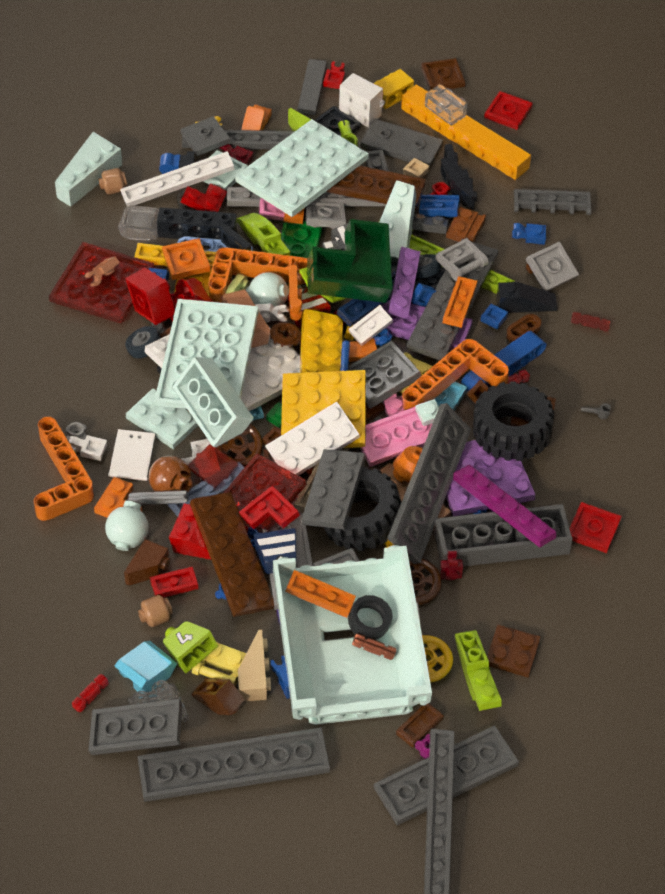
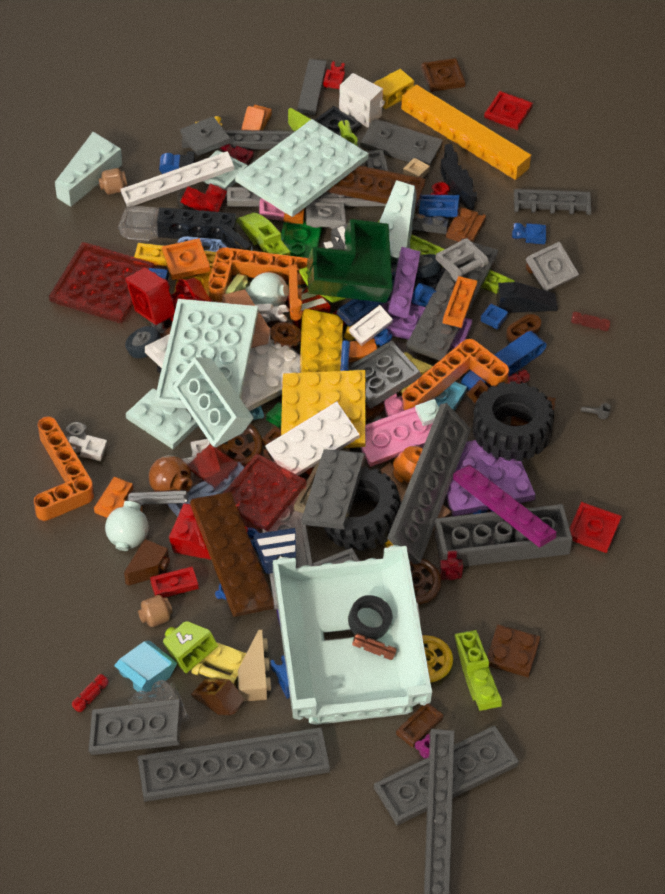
nougat plate [85,256,119,286] -> none
white container [108,429,155,481] -> none
red plate [239,486,300,529] -> none
orange plate [285,570,356,618] -> none
clear brick [425,84,467,126] -> none

